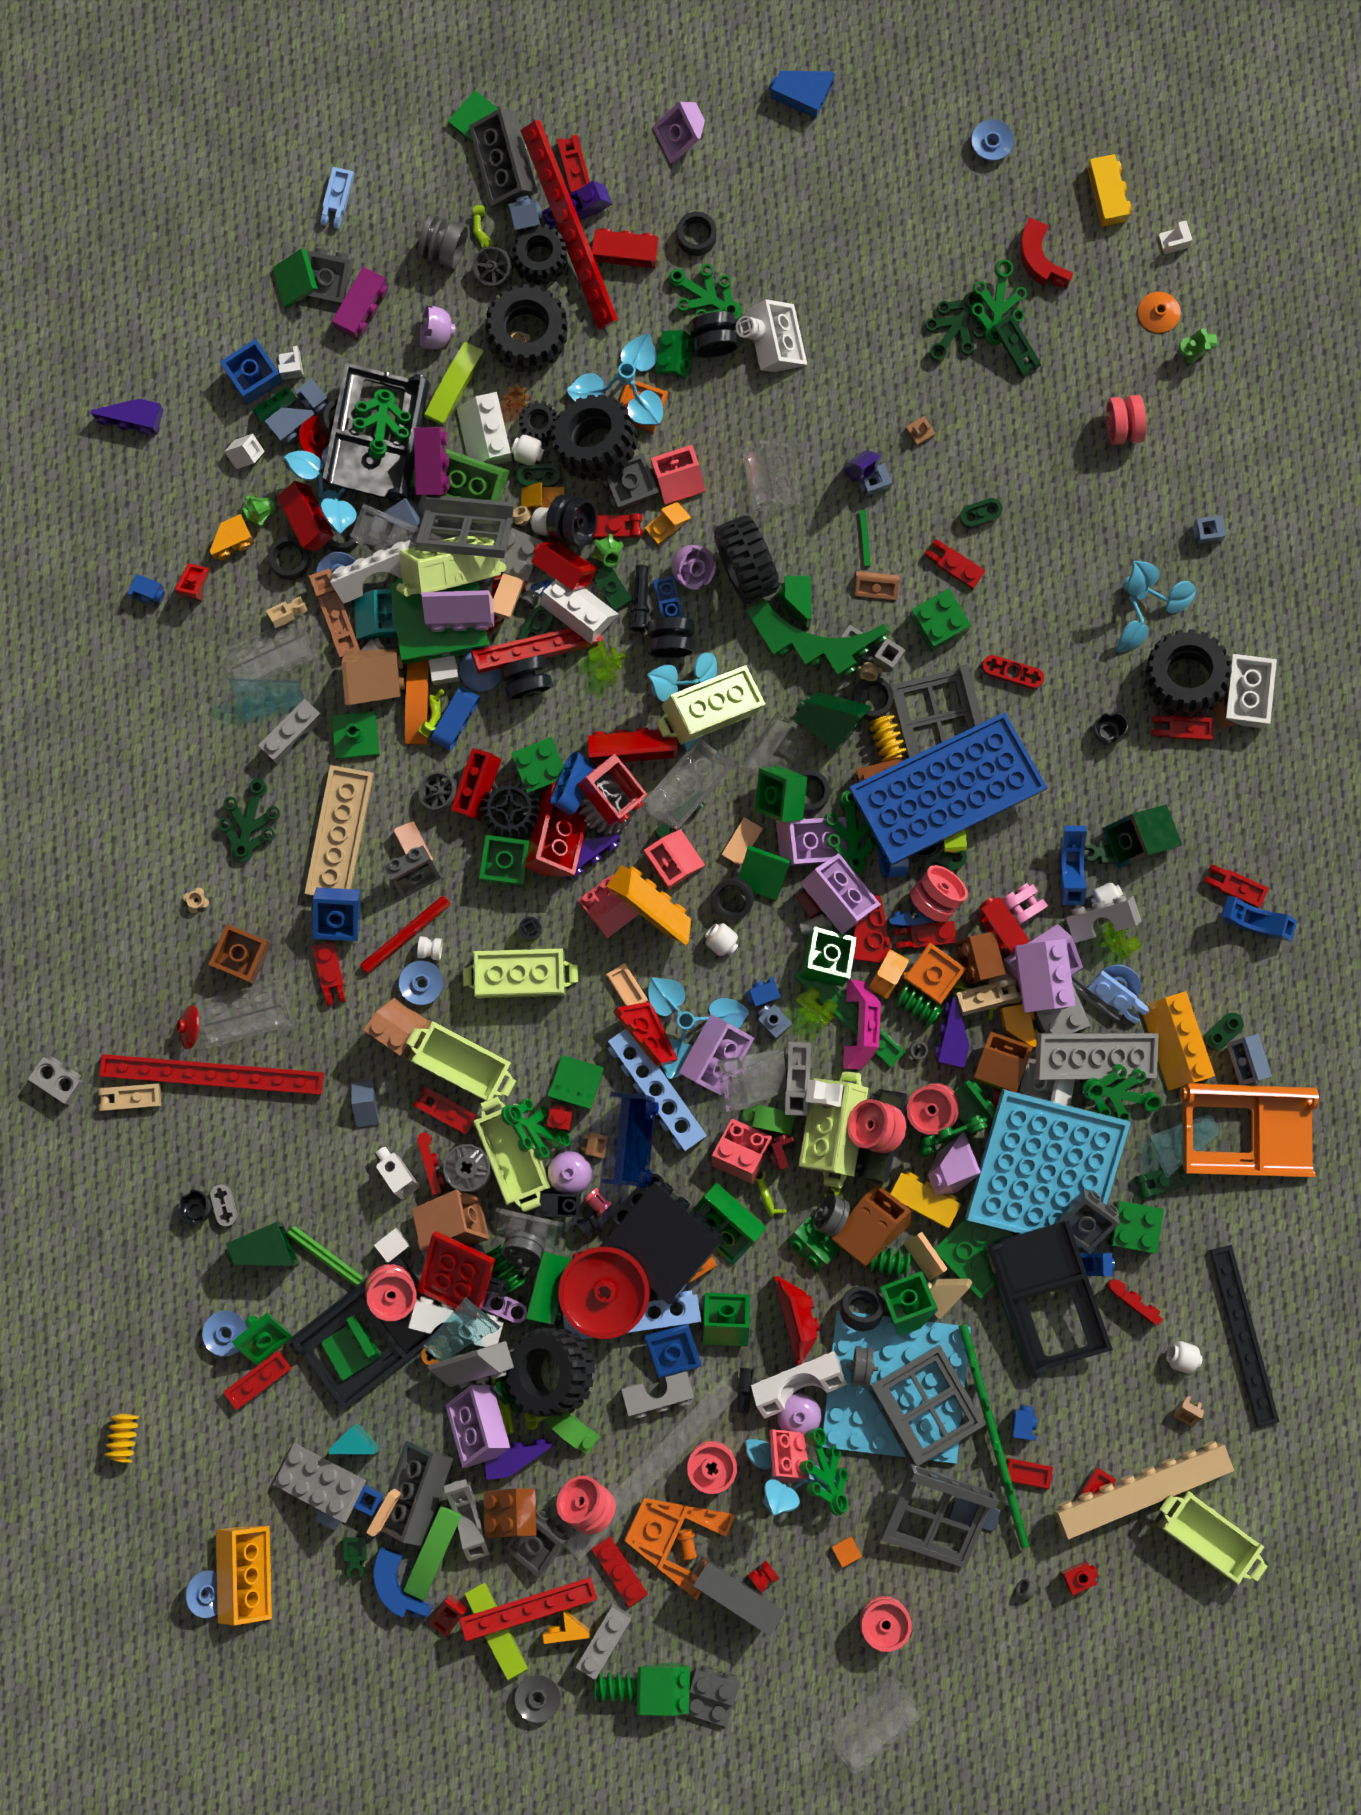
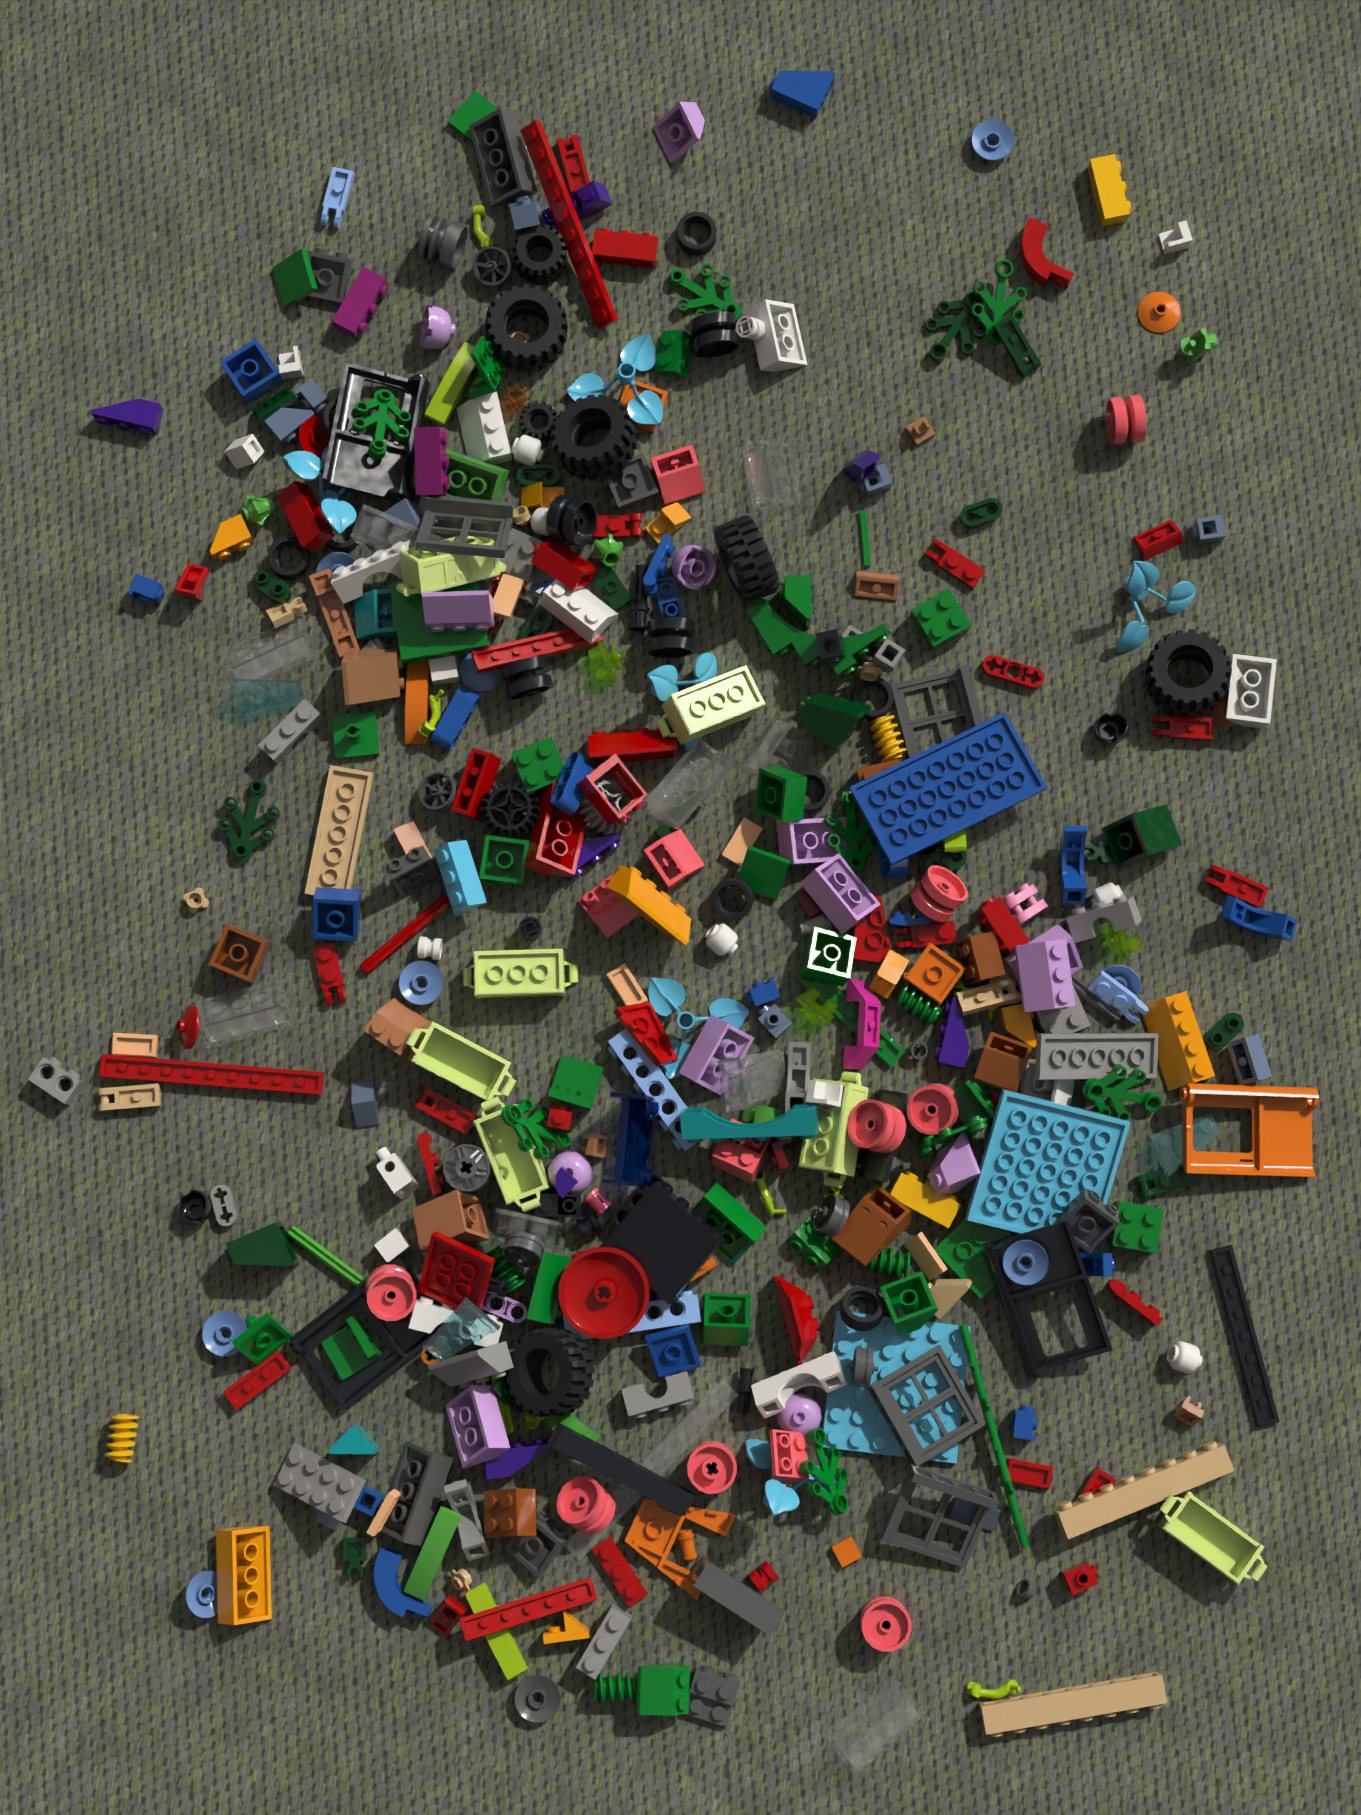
none -> light nougat tile [111,1033,159,1058]
none -> dark green plate [252,569,292,604]
none -> medium azure slope [434,840,487,917]
none -> tan plate [450,1569,472,1592]
none -> green bracket [468,336,505,400]
none -> black beam [547,1423,696,1516]
none -> dark purple tile [555,1166,579,1199]
none -> blue plate [643,534,675,597]
none -> teal arch [680,1104,819,1143]
none -> black brick [816,629,846,664]
none -> lime piece [967,1679,1021,1700]
none -> tan brick [979,1671,1167,1737]
none -> medium blue dish [1003,1240,1049,1285]
none -> red slope [1133,520,1183,561]

